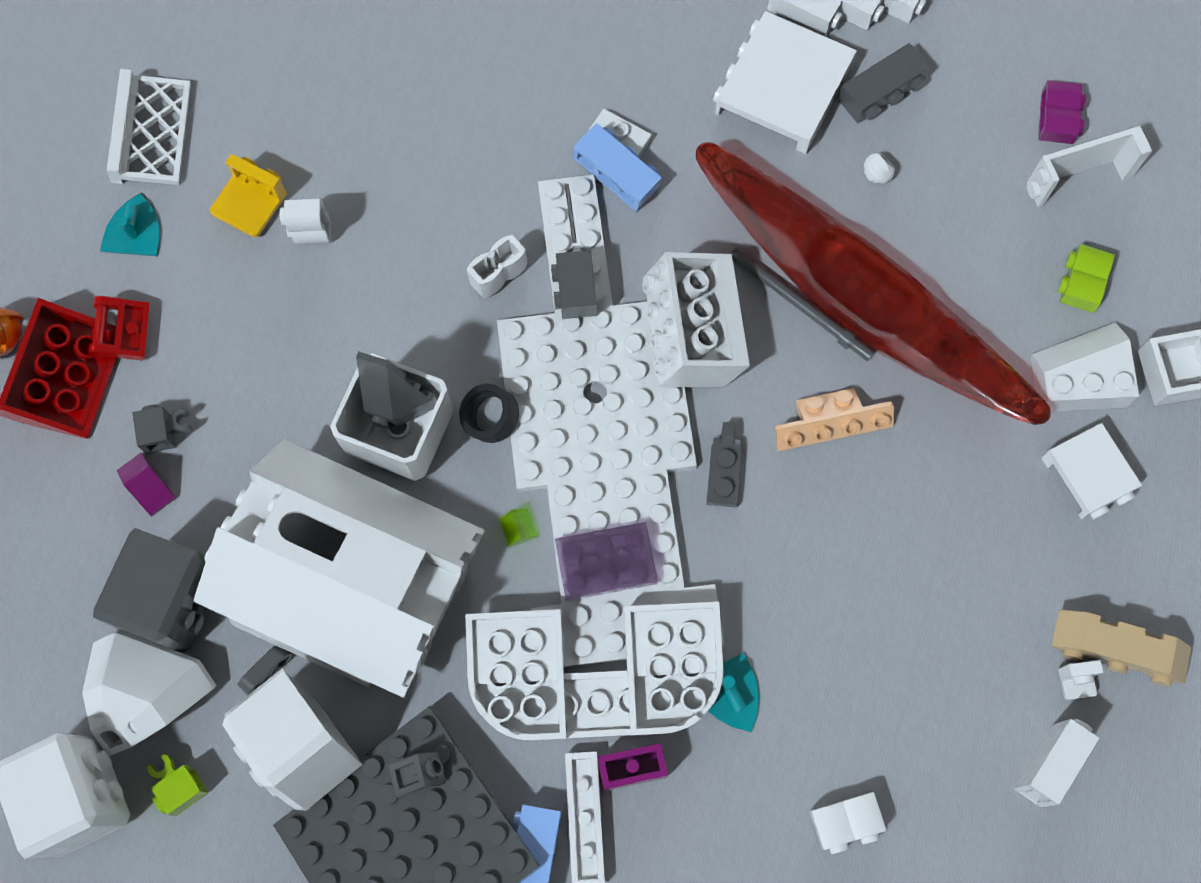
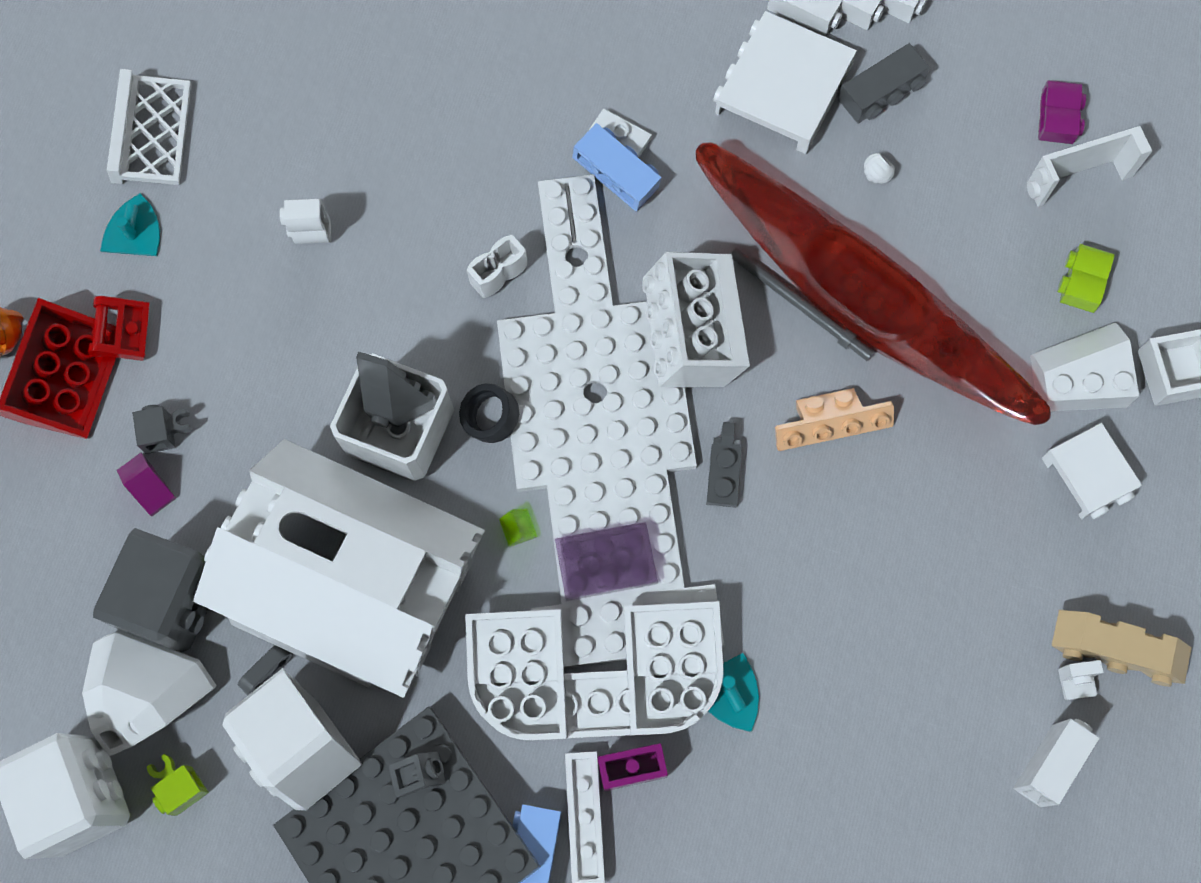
yellow bracket [210,153,287,238] -> none
dark grey brick [551,250,597,319] -> none
white brick [809,792,887,854] -> none

